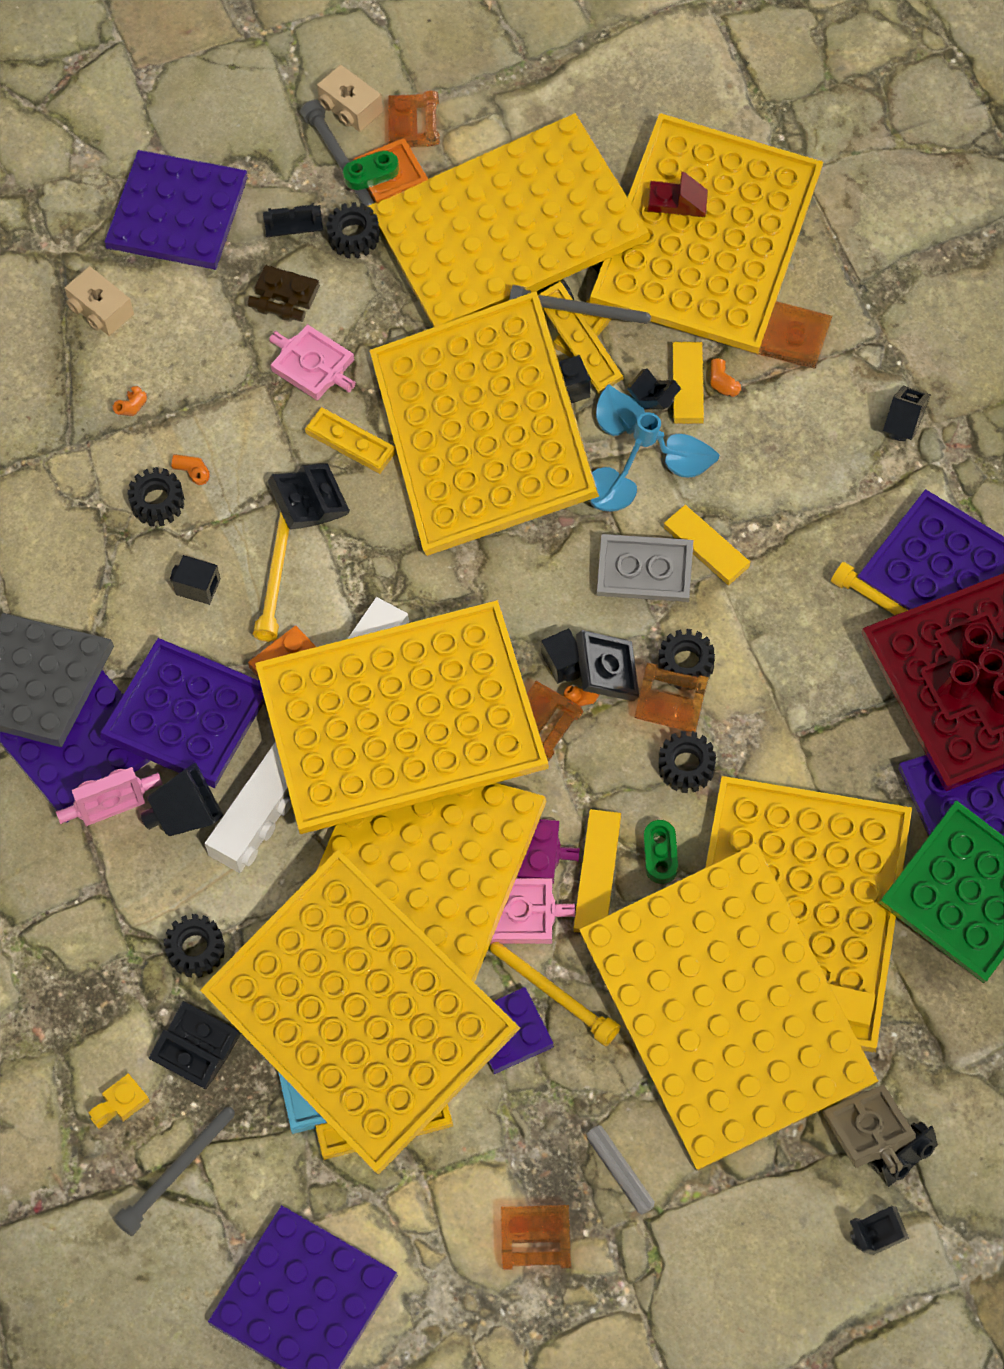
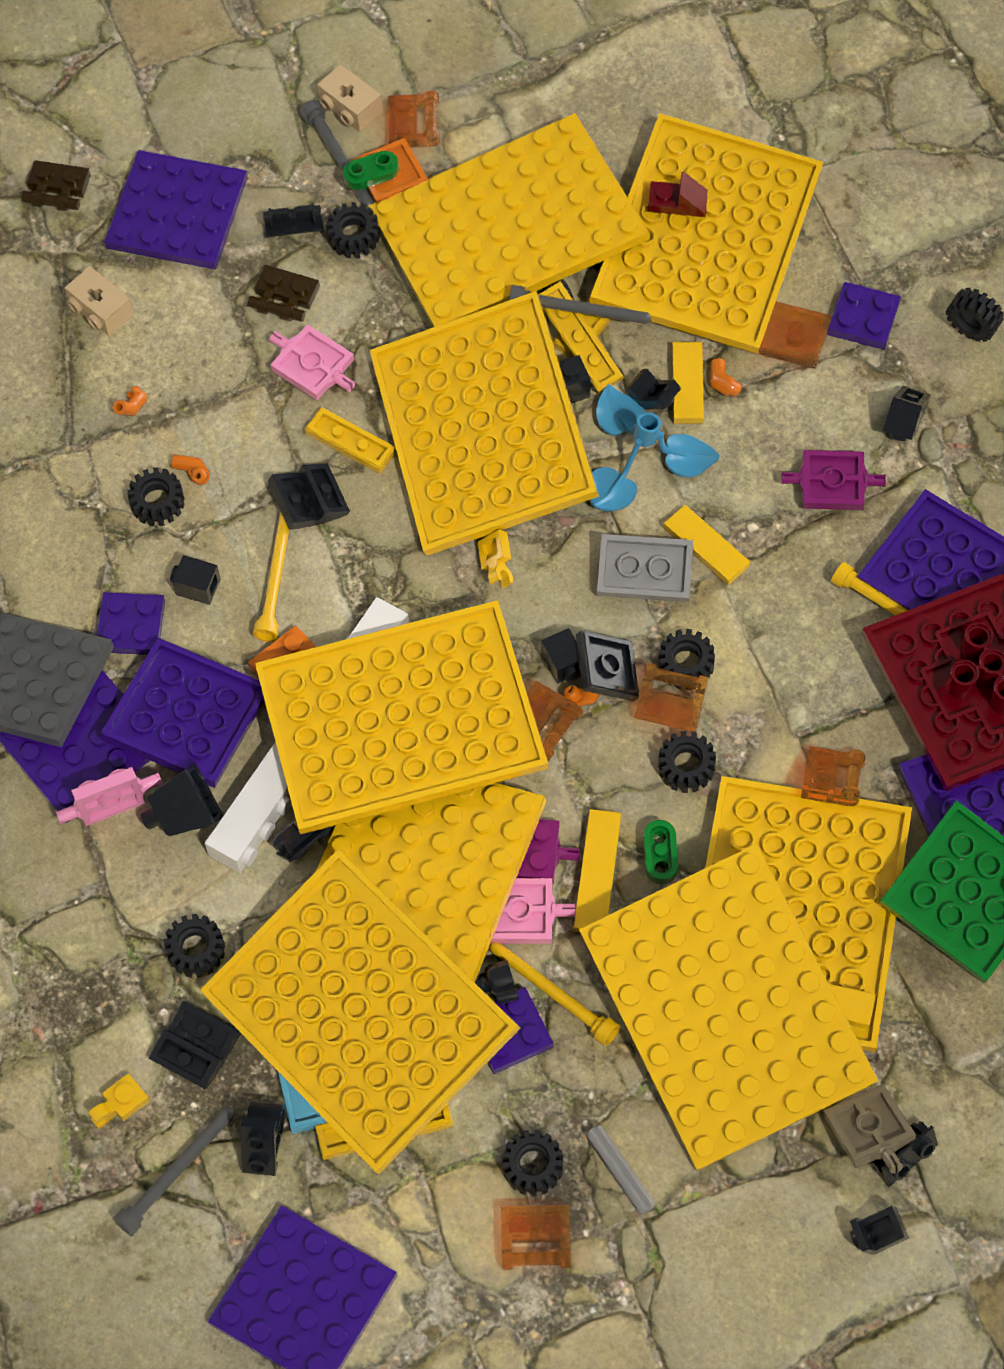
none -> dark brown plate [22,160,91,211]
none -> dark purple plate [97,592,165,655]
none -> black pin [240,1101,285,1176]
none -> black hinge [271,822,335,862]
none -> black piece [475,960,519,1005]
none -> yellow plate [478,529,513,588]
none -> black tyre [502,1130,563,1196]
none -> magenta plate [781,450,886,510]
none -> clear orange plate [801,746,866,806]
none -> dark purple plate [828,282,901,350]
none -> black tyre [946,288,1004,342]

